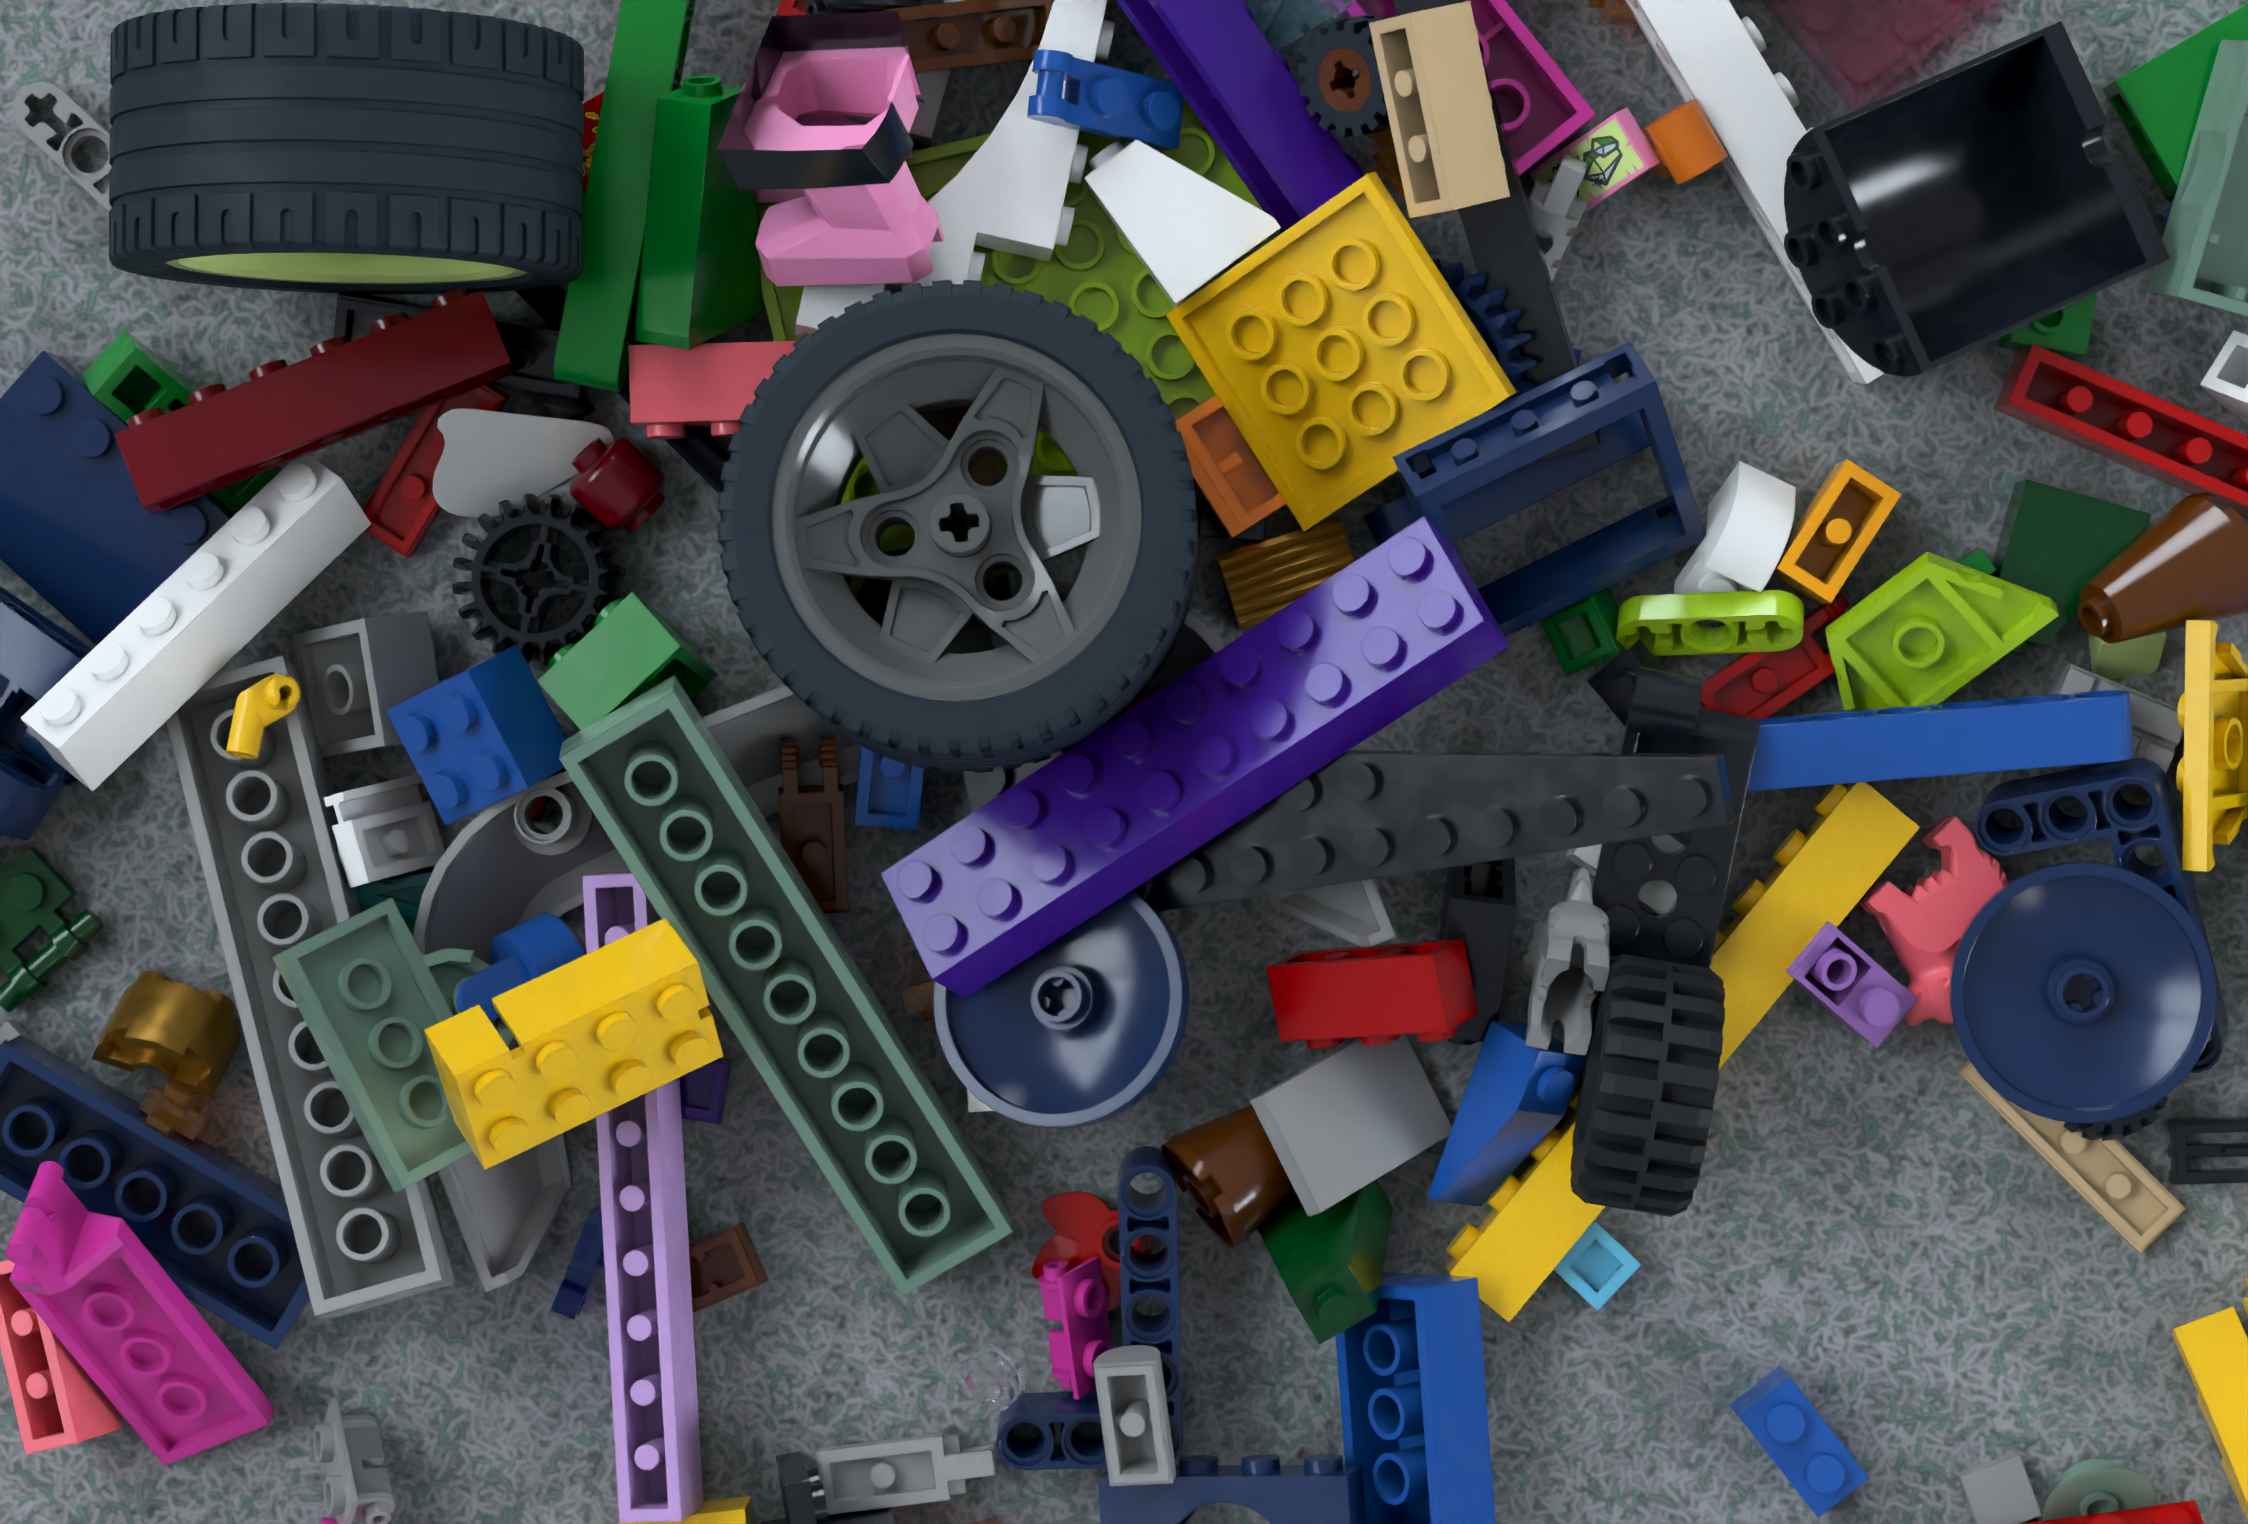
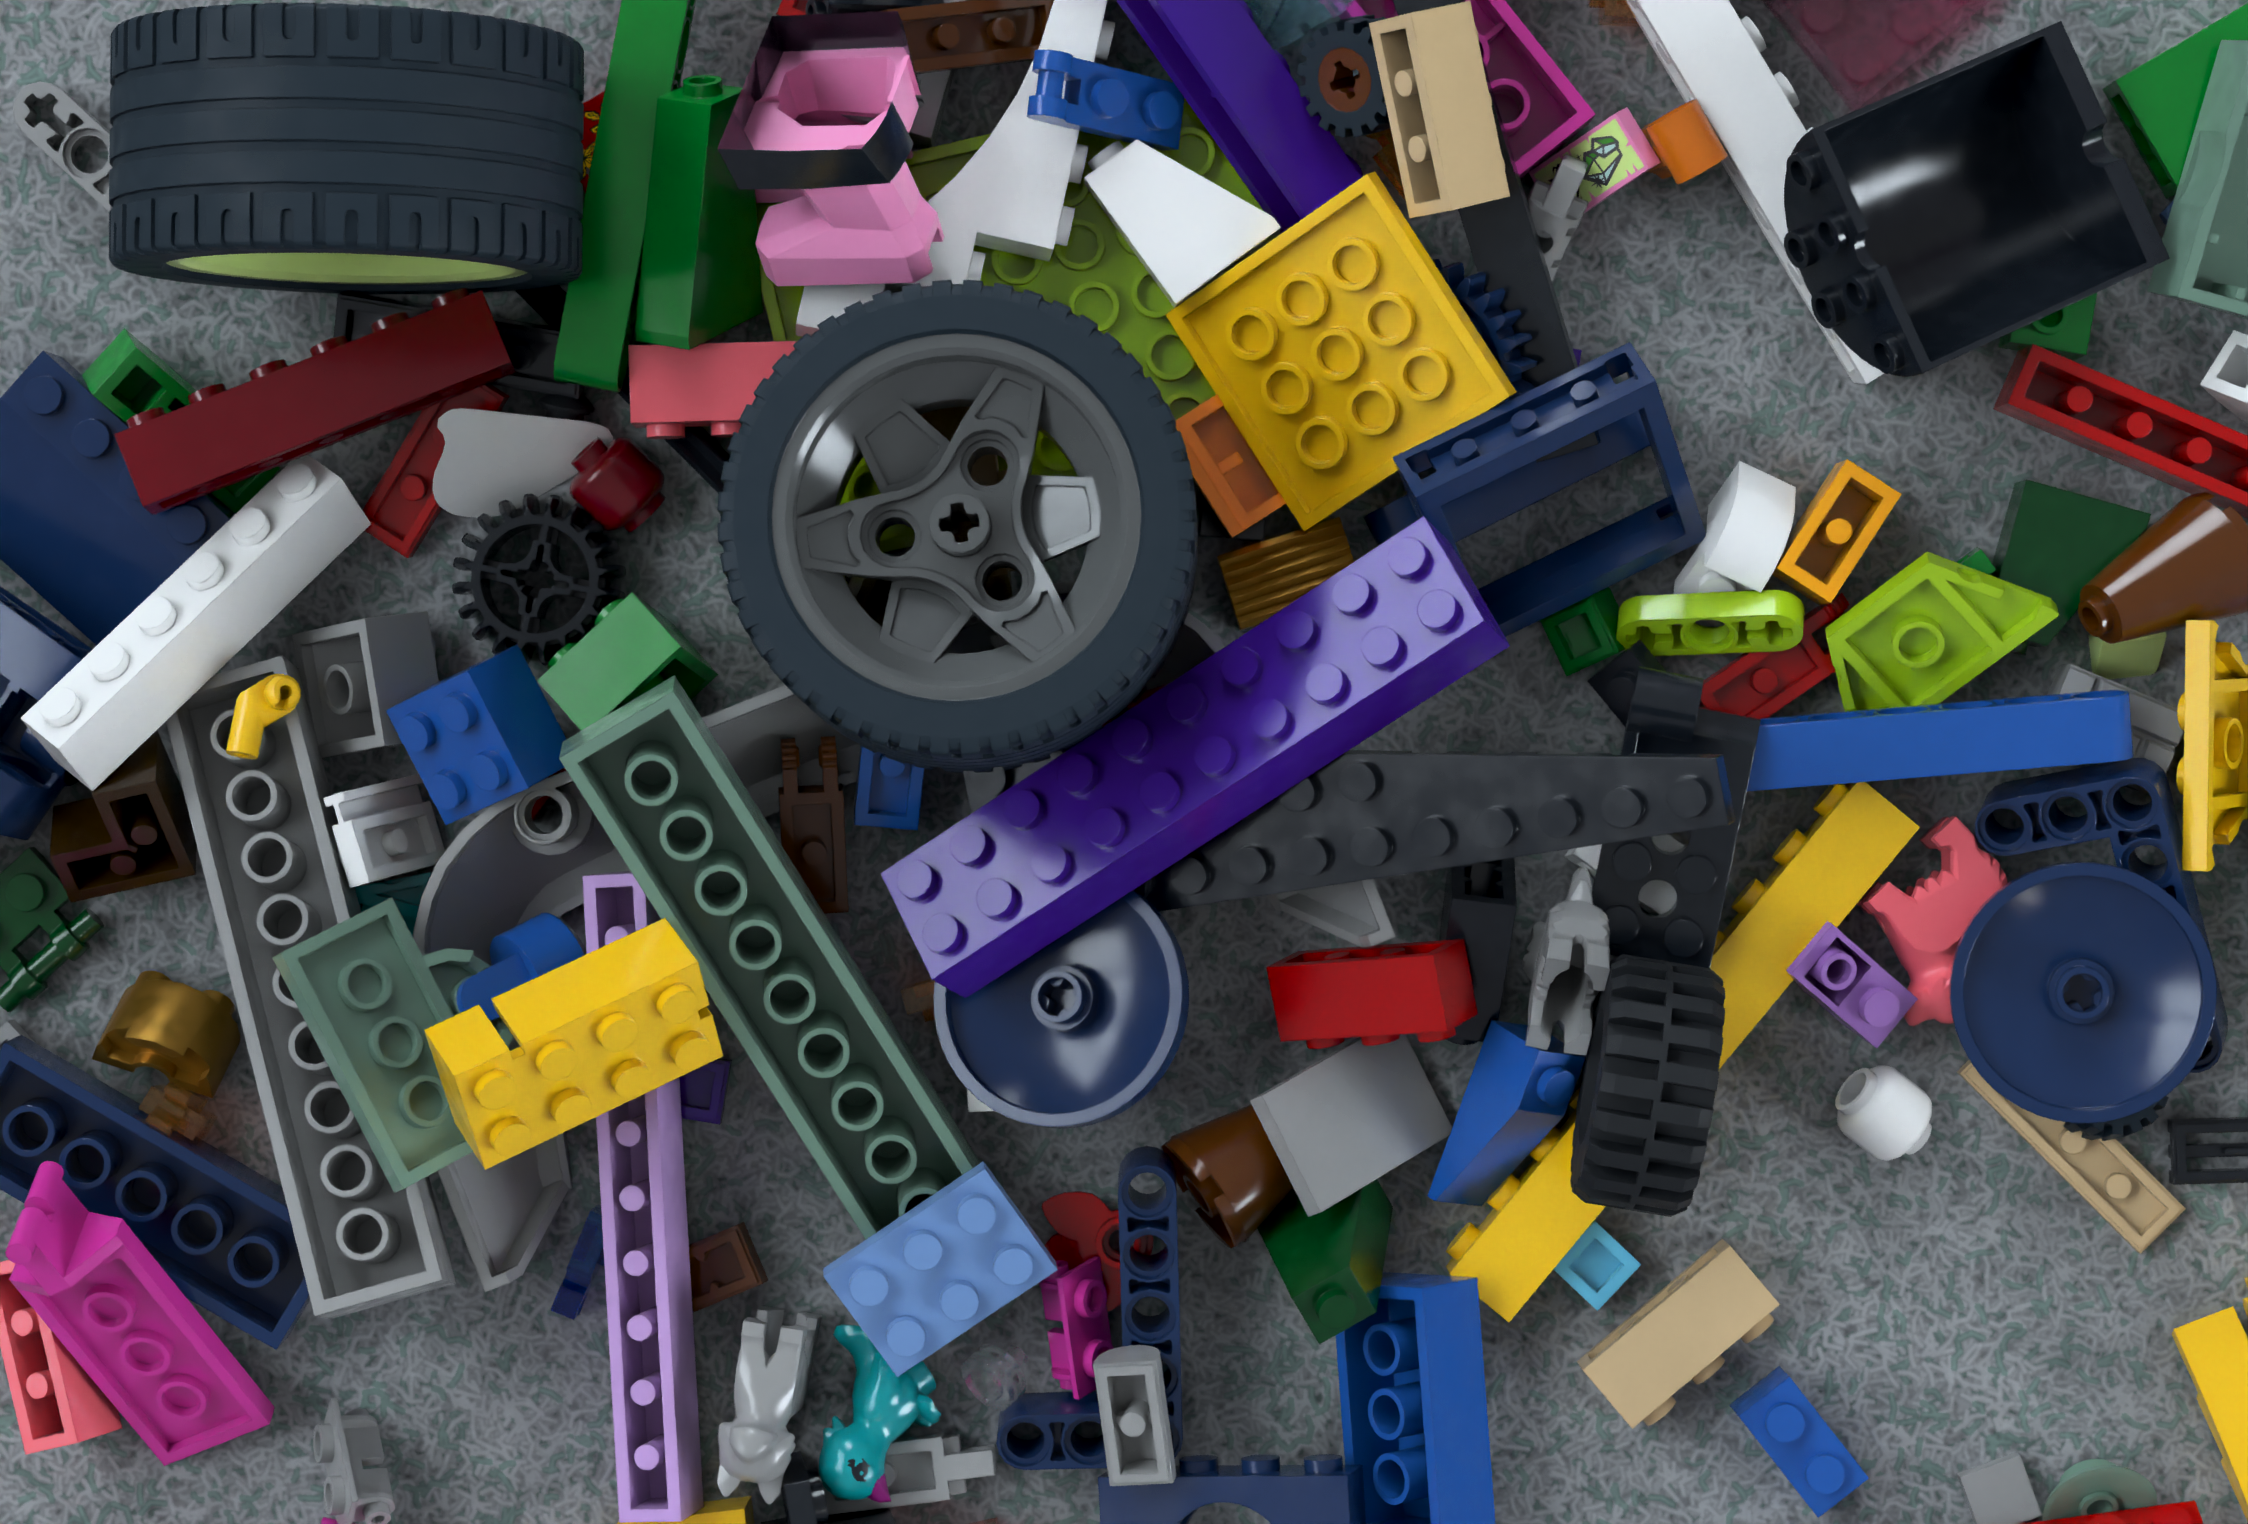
none -> dark brown brick [50,731,197,903]
none -> light grey animal [717,1306,822,1504]
none -> teal animal [819,1324,941,1503]
none -> medium blue plate [823,1161,1058,1377]
none -> tan brick [1577,1239,1780,1429]
none -> white head [1835,1065,1932,1161]

